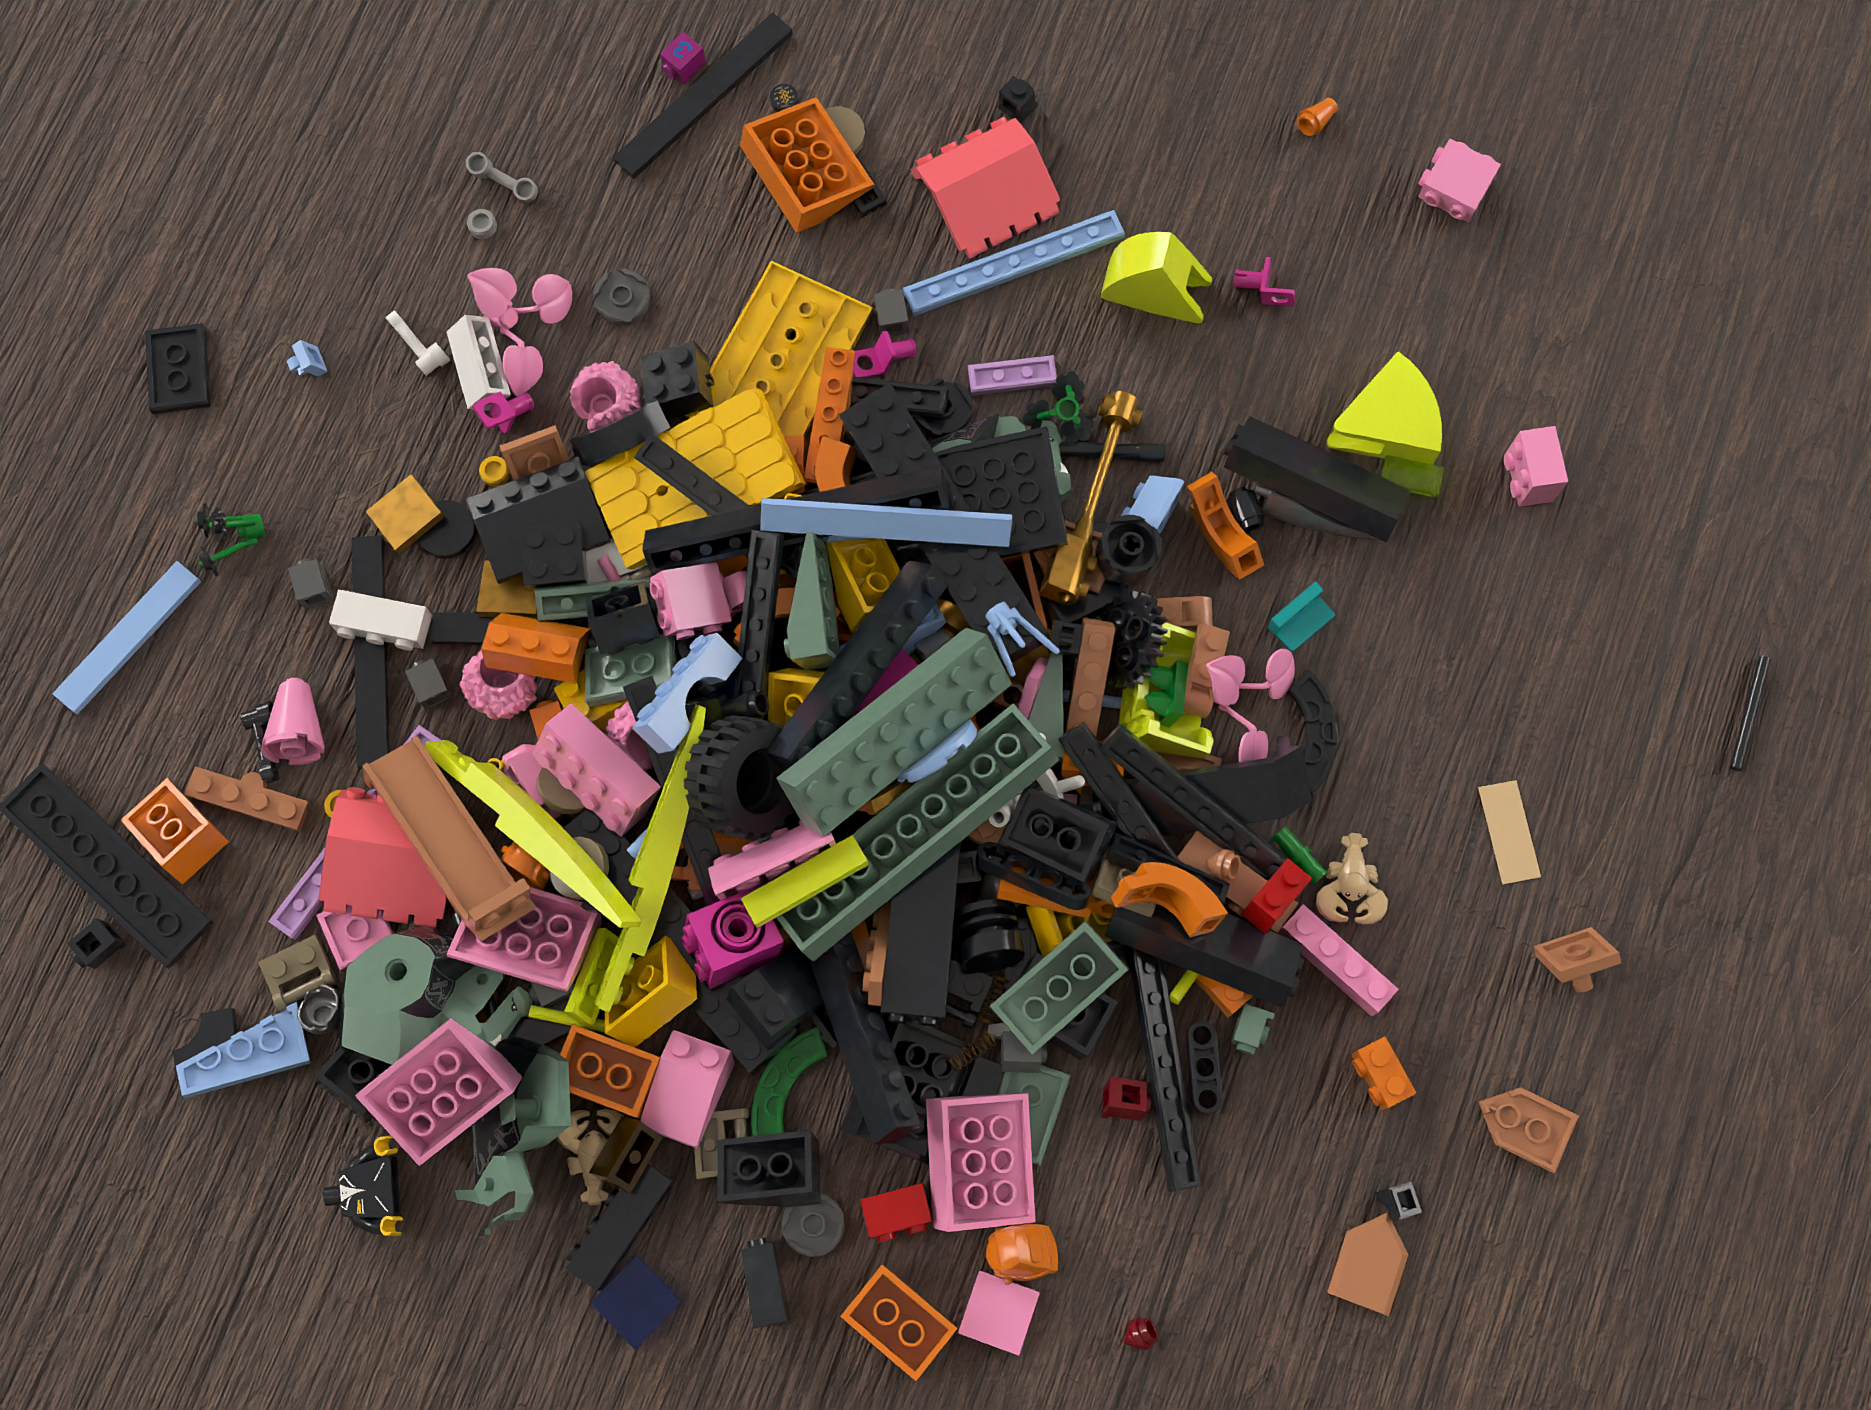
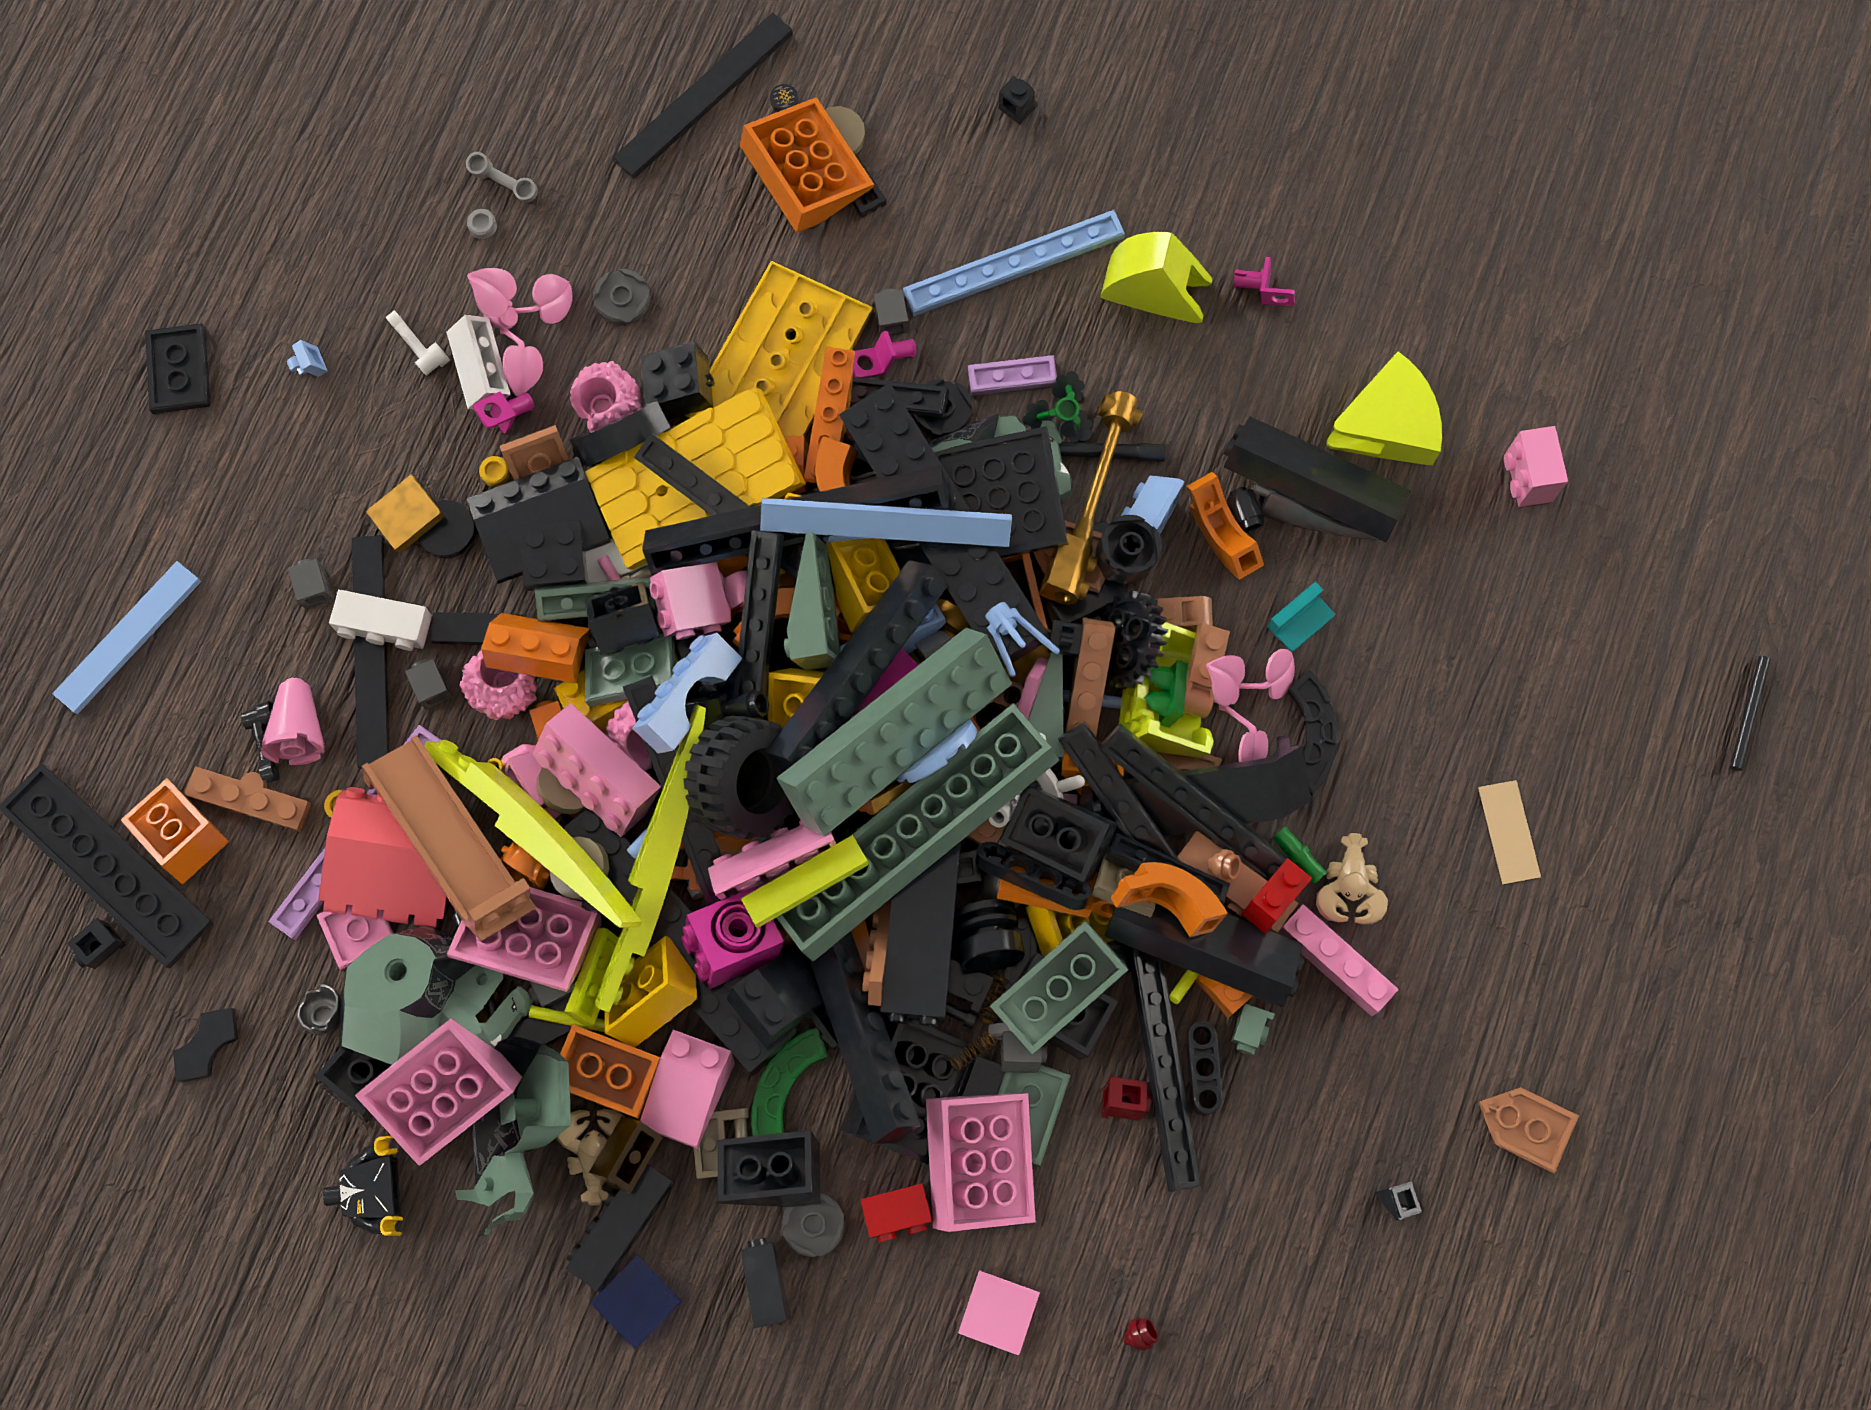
light blue wing [176,1002,311,1099] -> none
plant [195,503,265,576] -> none
dark tan plate [258,935,338,1012] -> none
pearl gold tile [476,560,538,619] -> none
magenta brick [660,31,706,85] -> none
orange brick [840,1265,958,1381] -> none
coral hinge [910,116,1060,259] -> none
orange helmet [986,1224,1058,1285] -> none
orange cone [1297,98,1338,136] -> none
nougat tile [1327,1212,1408,1317] -> none
orange brick [1351,1036,1416,1110] -> none
clear neon green tile [1381,455,1444,498] -> none
bright pink brick [1418,139,1501,223] -> none
nougat tile [1534,927,1621,992] -> none

